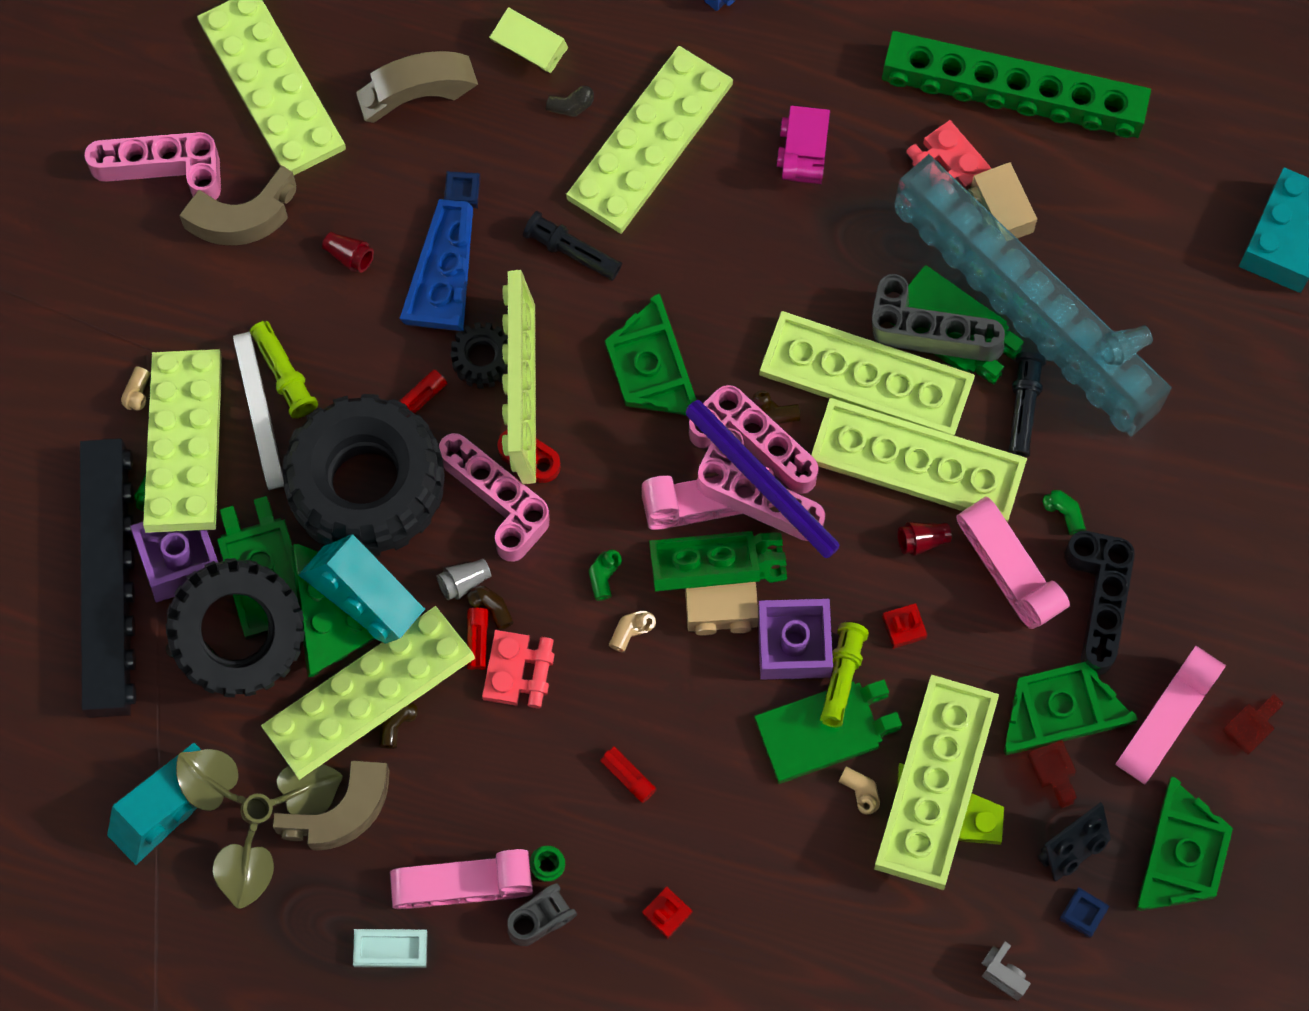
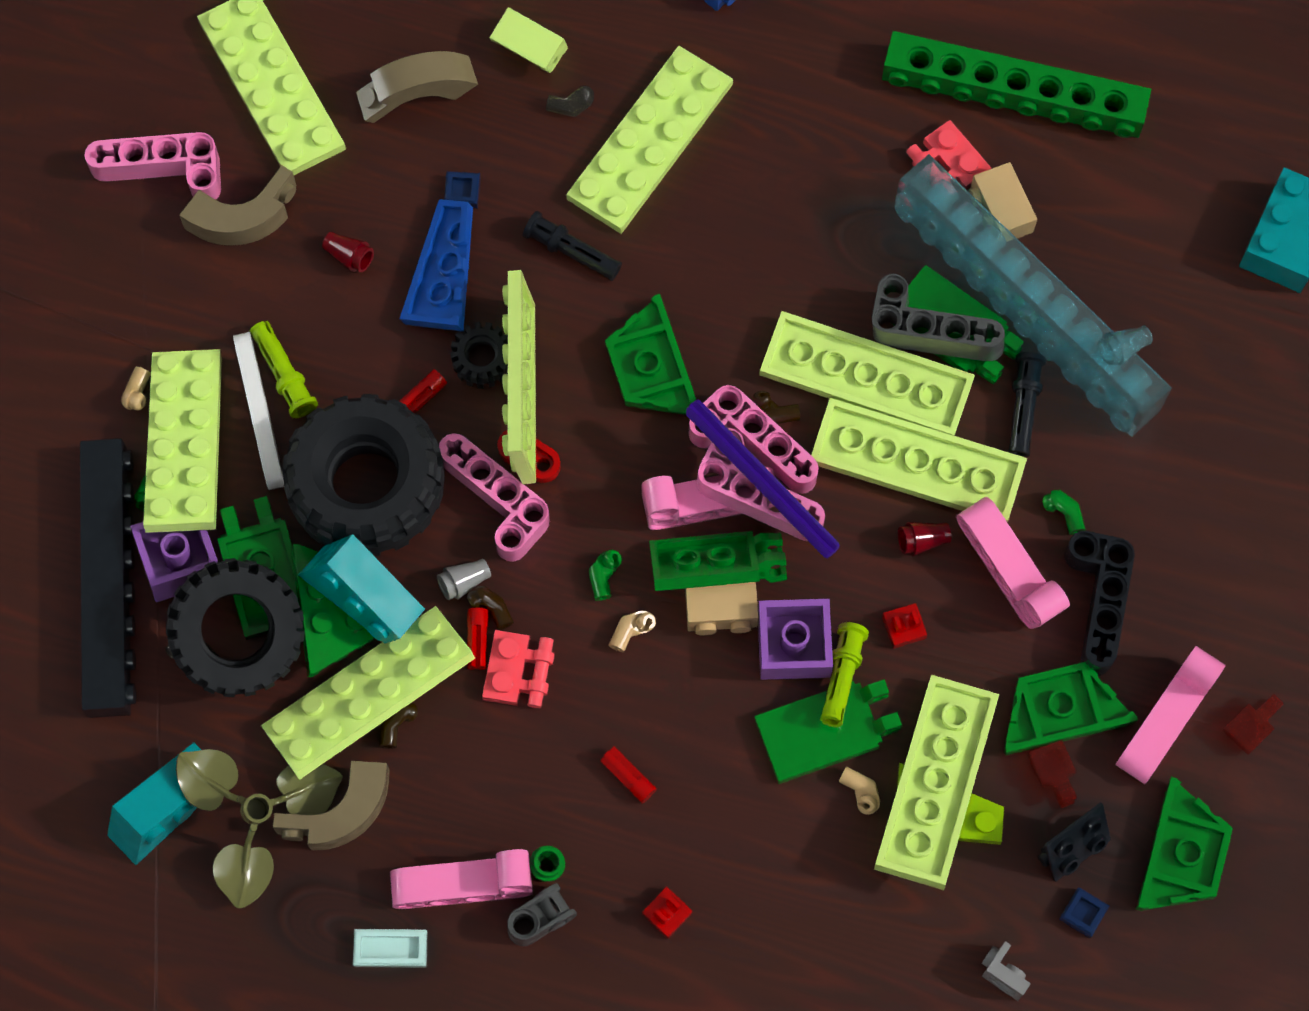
dark pink hinge [777,106,830,184] -> none

